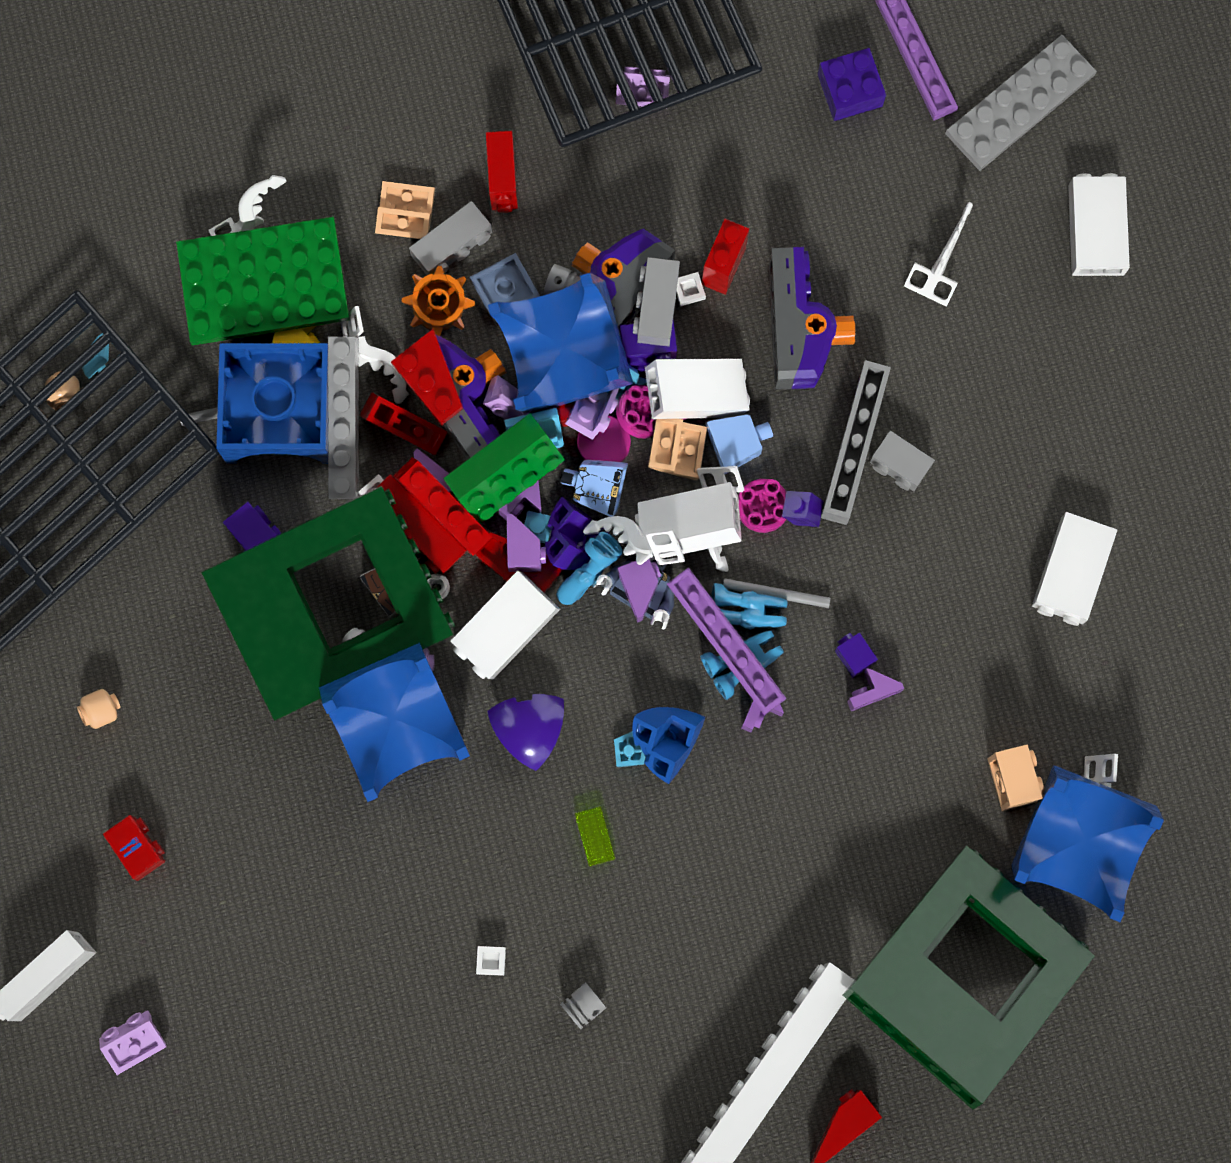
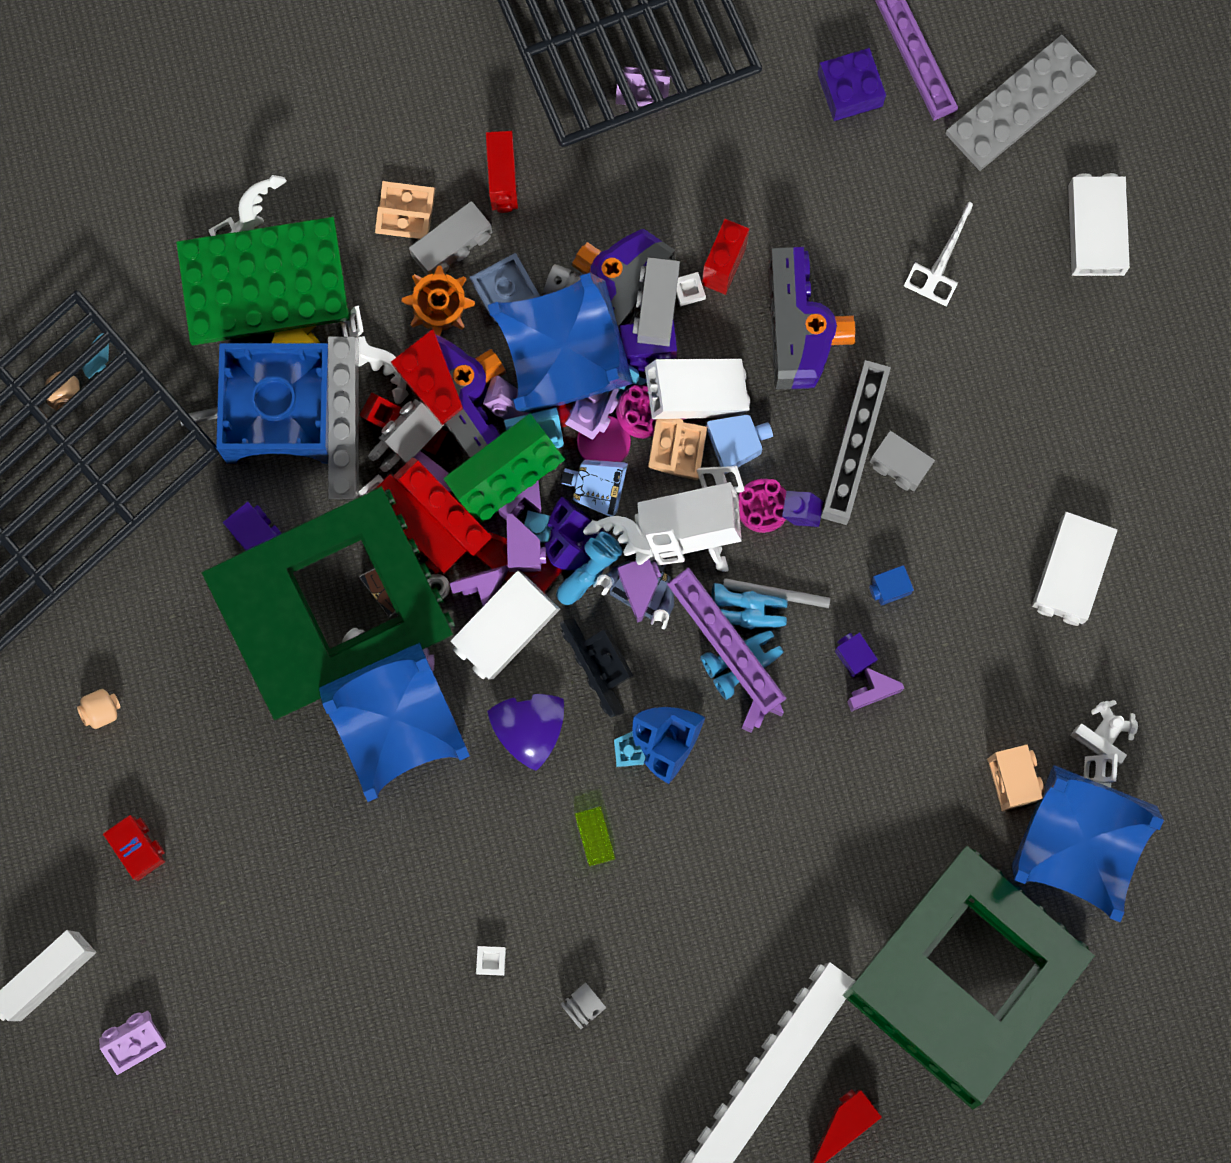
none -> light grey hinge [368,399,444,472]
none -> medium lavender slope [450,565,508,606]
none -> black bracket [559,619,633,718]
none -> blue brick [869,565,914,606]
none -> white piece [1070,700,1138,766]

